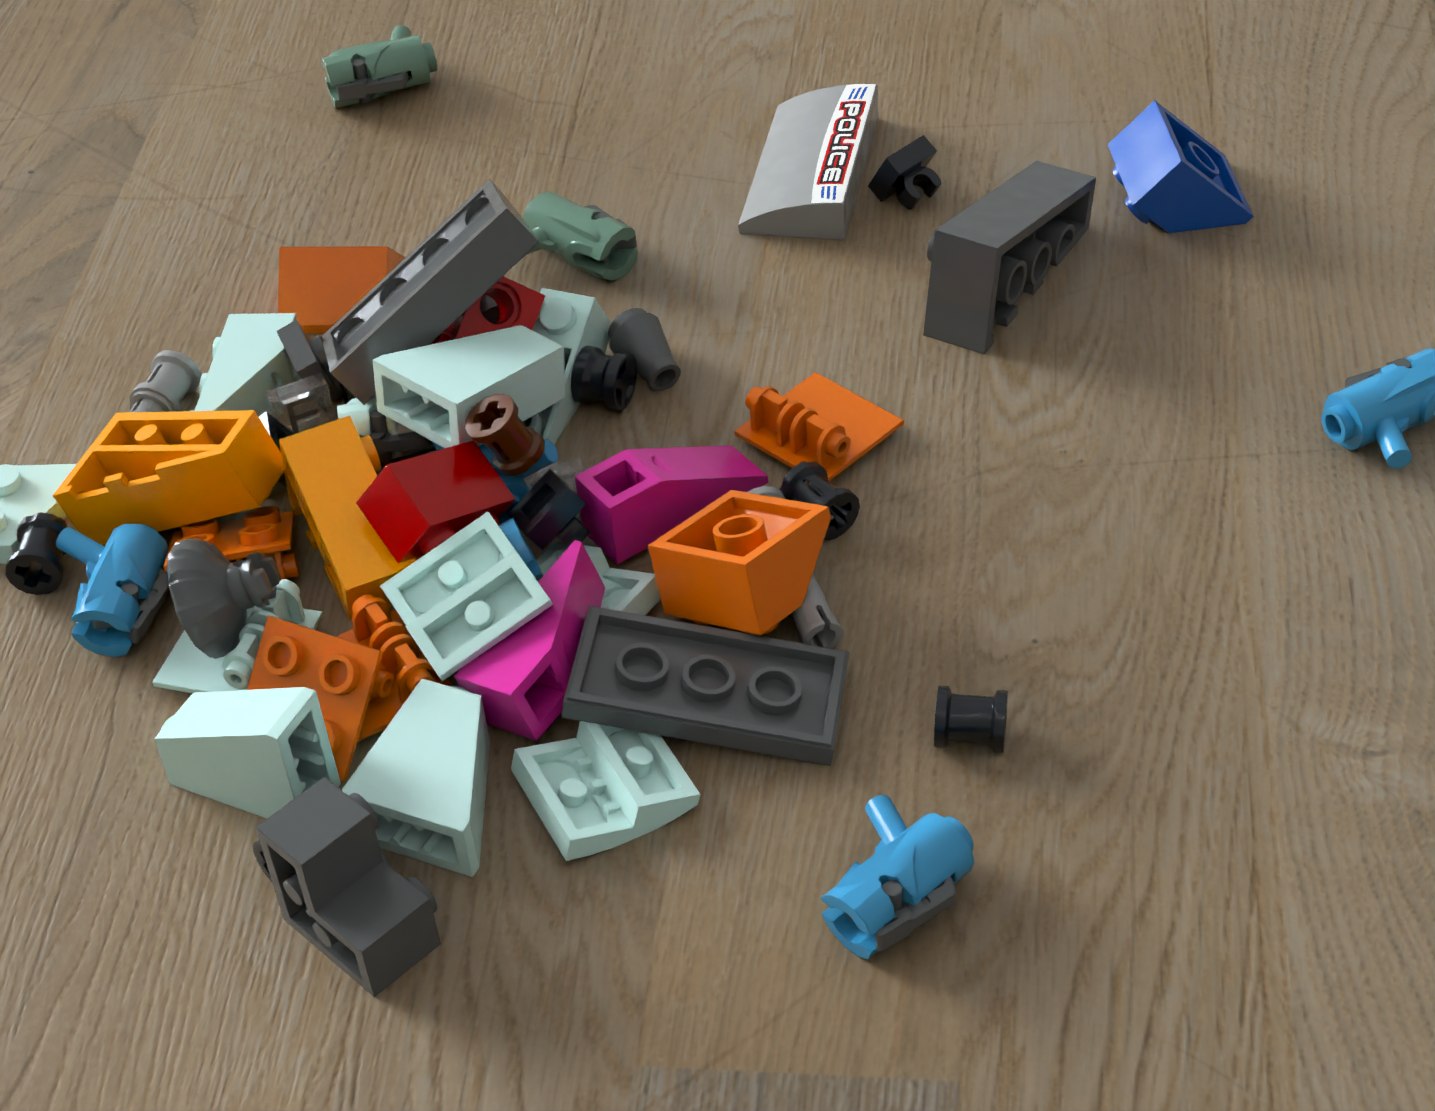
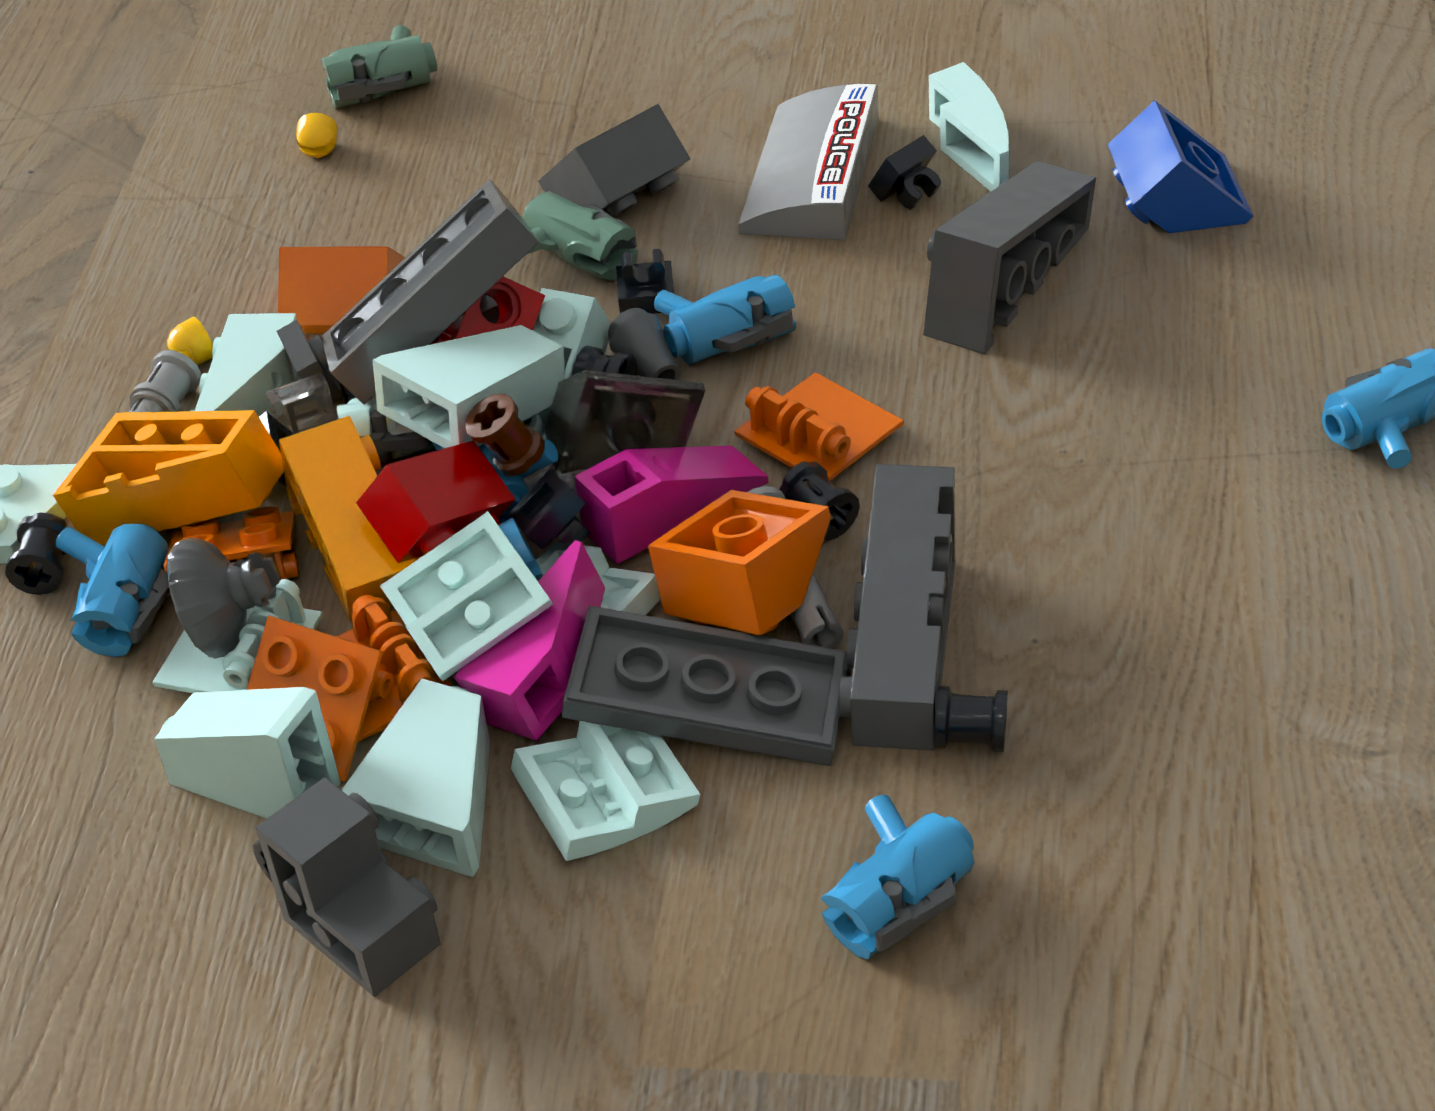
none -> yellow hinge [167,317,213,365]
none -> yellow hinge [296,113,338,159]
none -> dark grey slope [538,104,691,217]
none -> clear smoke slope [544,370,706,477]
none -> black tile [616,249,674,314]
none -> dark azure piece [654,275,796,365]
none -> dark grey wedge [839,464,955,751]
none -> light aqua slope [929,62,1009,192]

